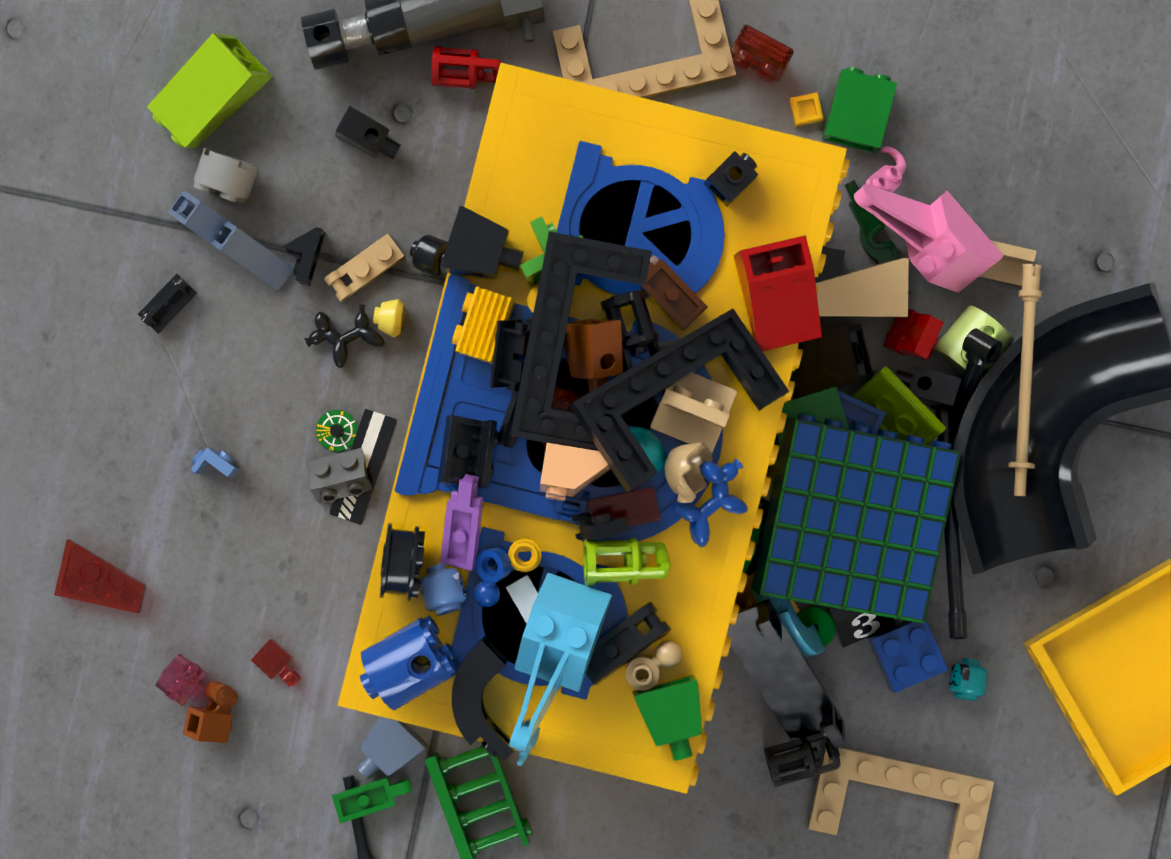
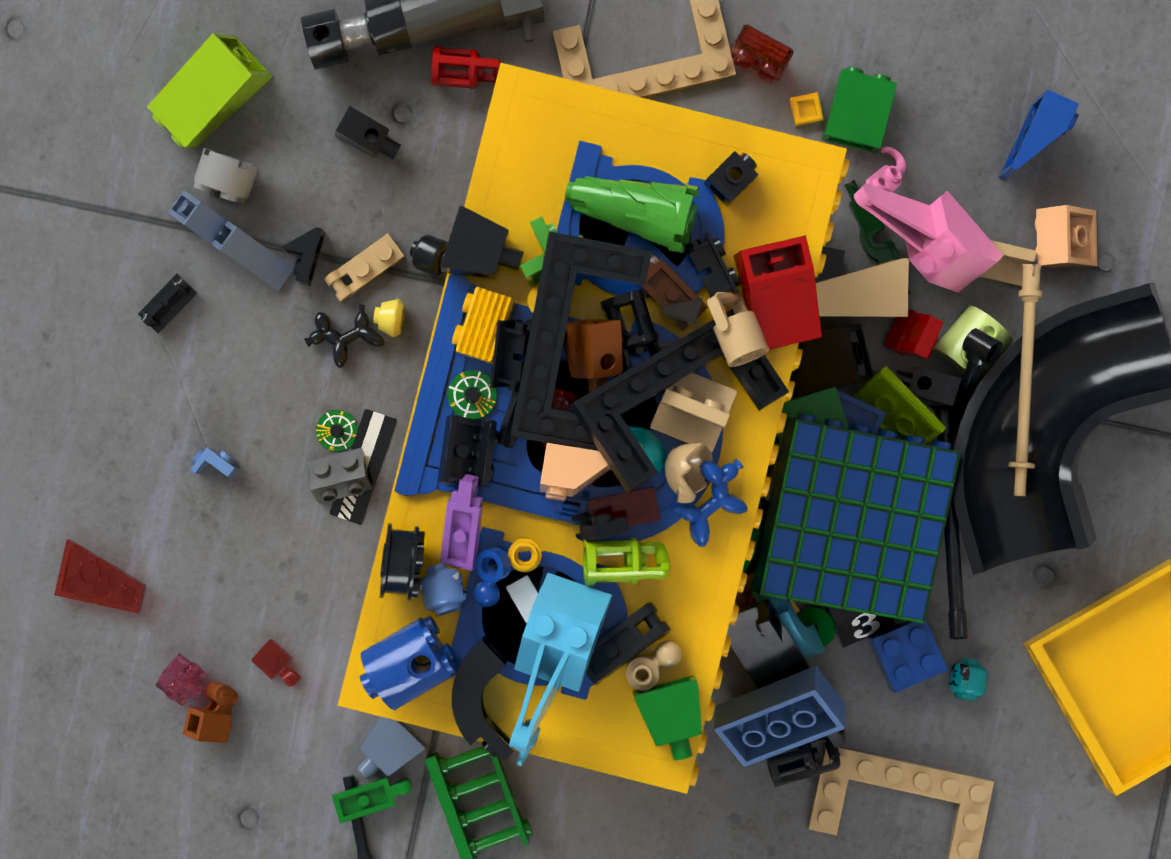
none -> green piece [447,370,497,419]
none -> bright green cone [565,176,700,253]
none -> clear smoke slope [660,299,703,326]
none -> black hinge [687,232,741,298]
none -> tan piece [707,292,769,367]
none -> medium blue brick [714,666,846,767]
none -> blue slope [999,89,1079,179]
none -> light nougat slope [1035,205,1098,268]

